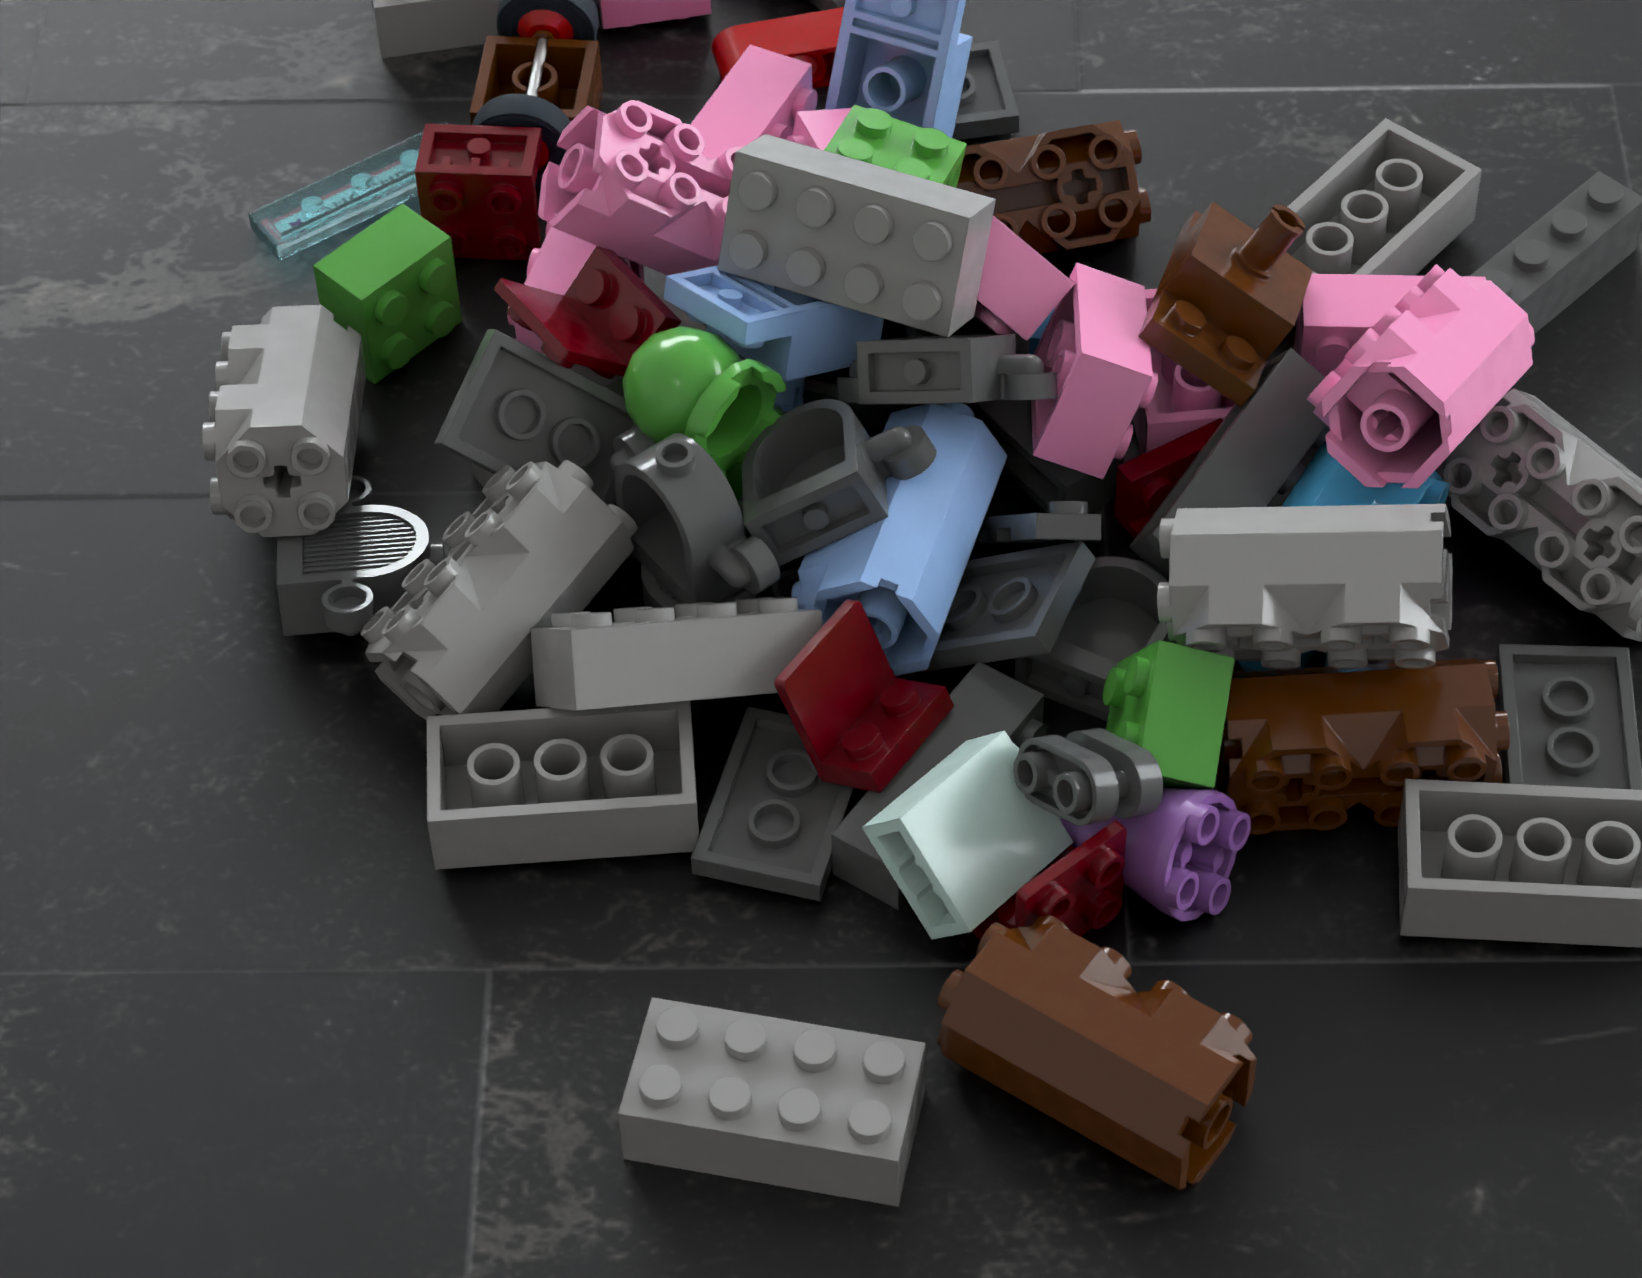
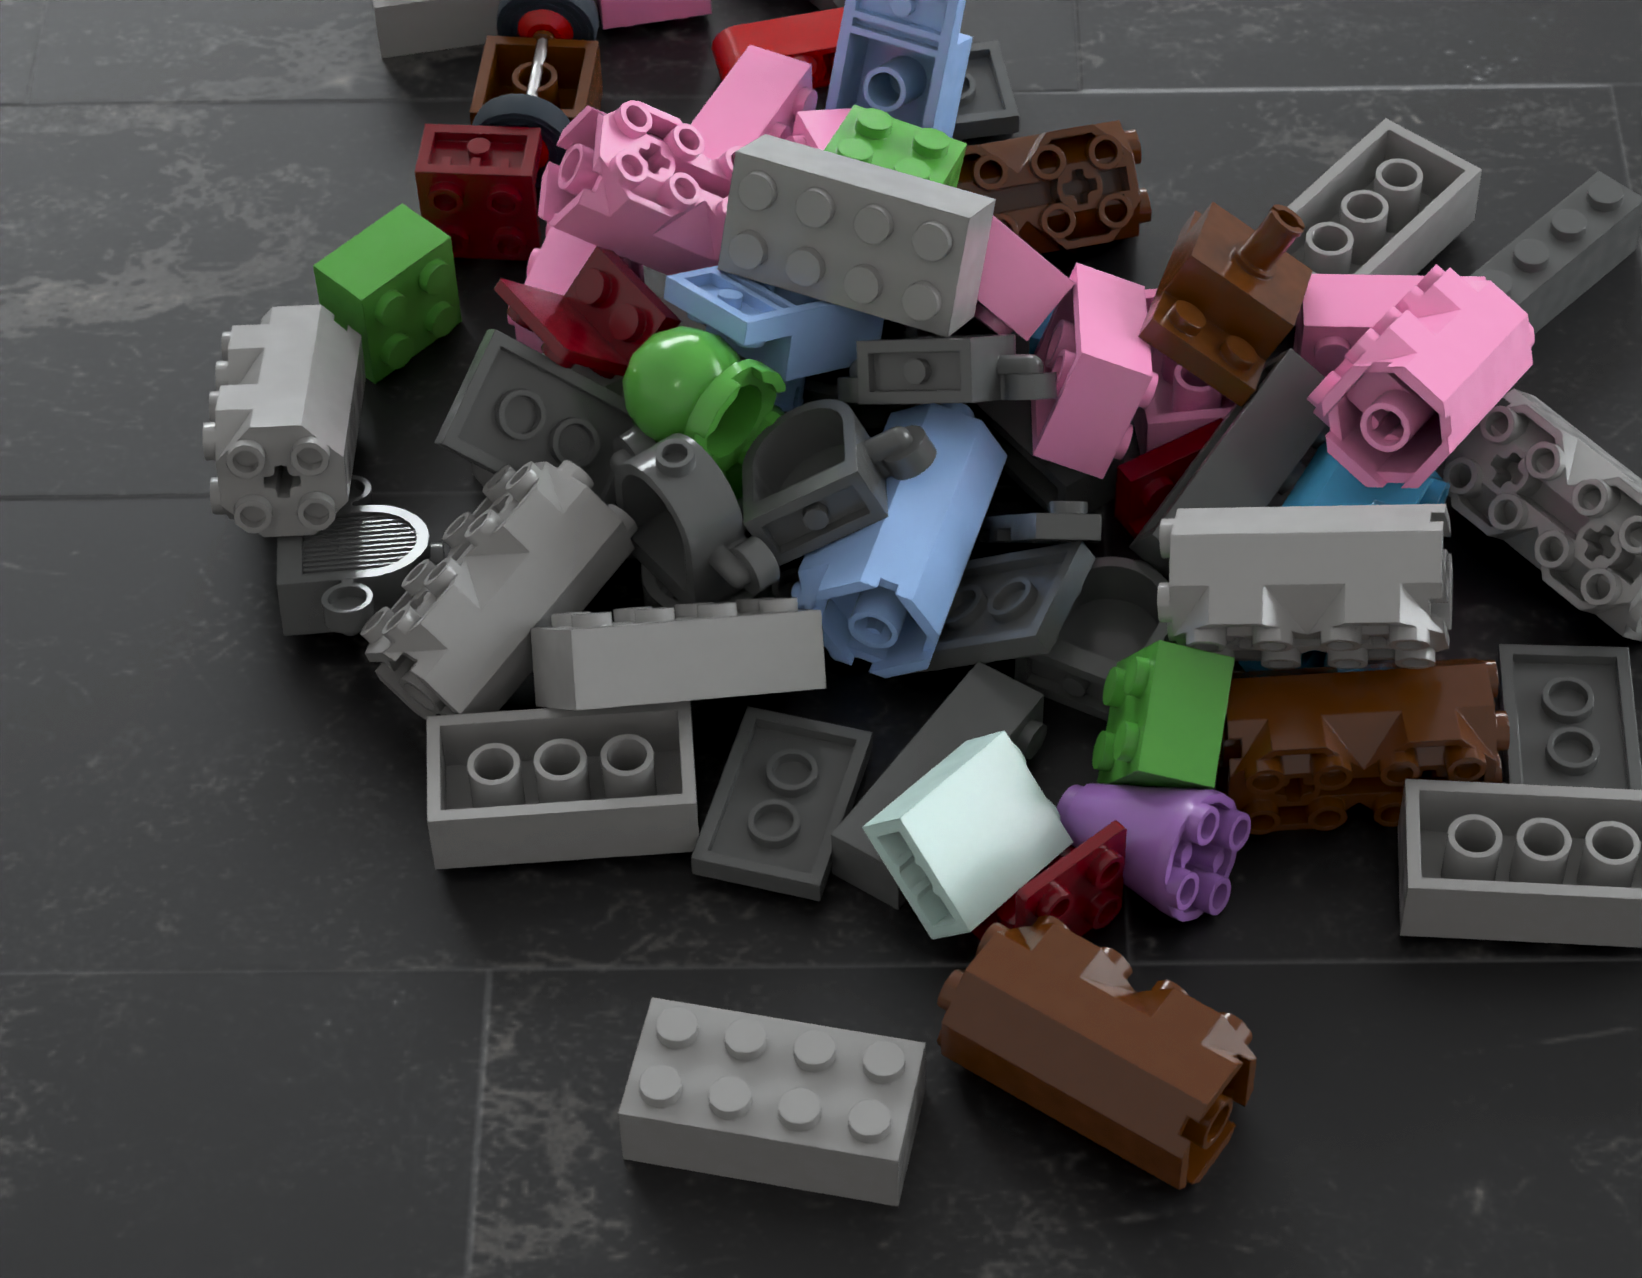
clear light blue tile [248,121,448,261] -> none
dark red bracket [774,599,954,793] -> none
dark grey brick [1013,728,1163,826] -> none

